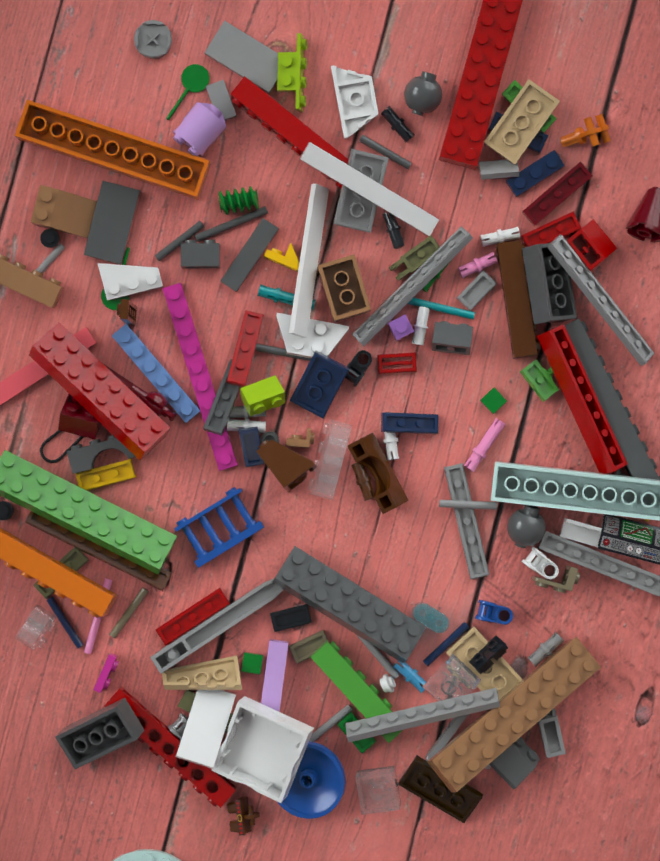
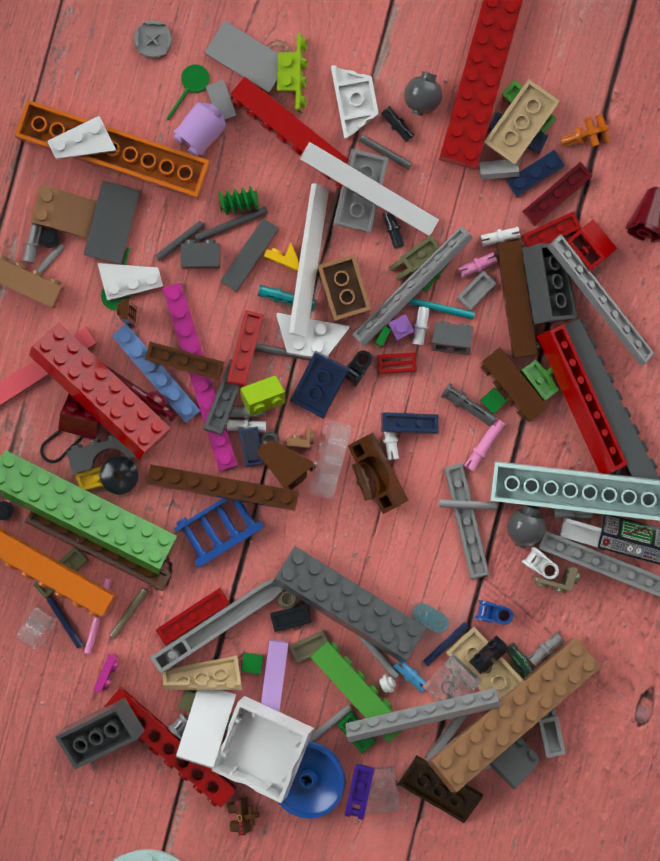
none -> light grey axle [22,225,42,263]
none -> white wing [47,116,117,160]
none -> black dish [100,456,139,495]
none -> reddish brown plate [145,342,224,380]
none -> reddish brown plate [146,464,299,511]
none -> dark tan plate [278,590,297,609]
none -> dark purple plate [344,763,375,820]
none -> green tile [376,326,391,348]
none -> dark grey pin [441,383,496,426]
none -> reddish brown brick [480,347,548,422]
none -> clear green pin [506,642,535,677]
none -> light grey axle [554,508,593,520]

